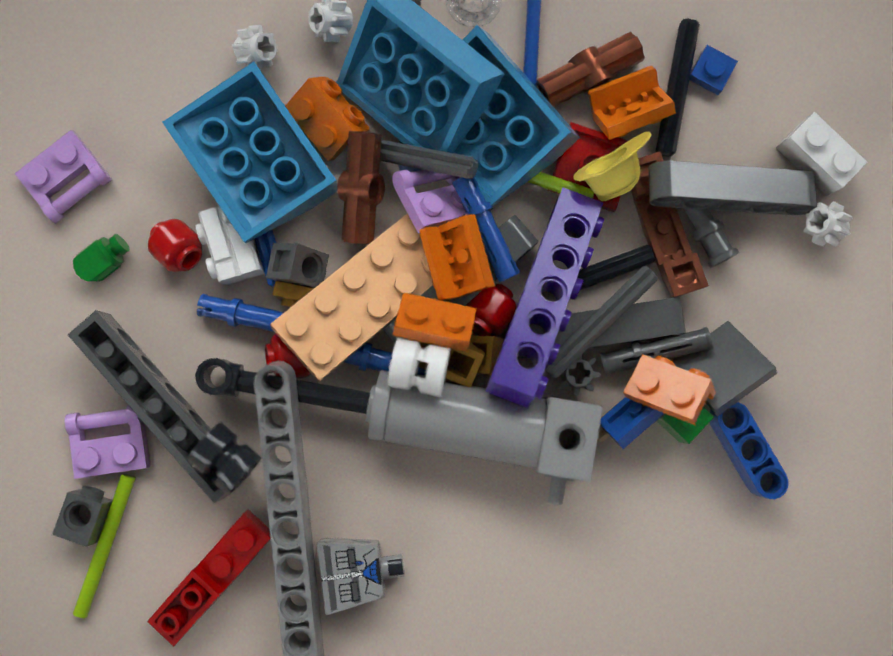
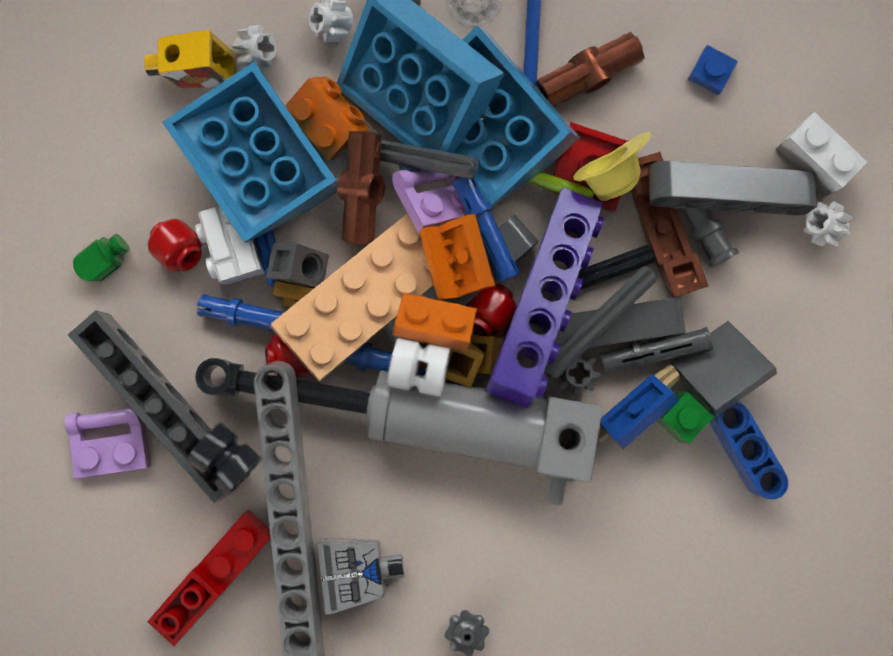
lavender plate [15,130,112,224] -> none
dark grey brick [52,486,112,547] -> none
lime bar [73,474,136,618] -> none
orange bracket [588,66,676,140] -> none
bracket [623,354,716,425] -> none
black axle [655,18,700,156] -> none
none -> yellow torso [144,30,236,88]
none -> dark grey plant [444,610,489,656]

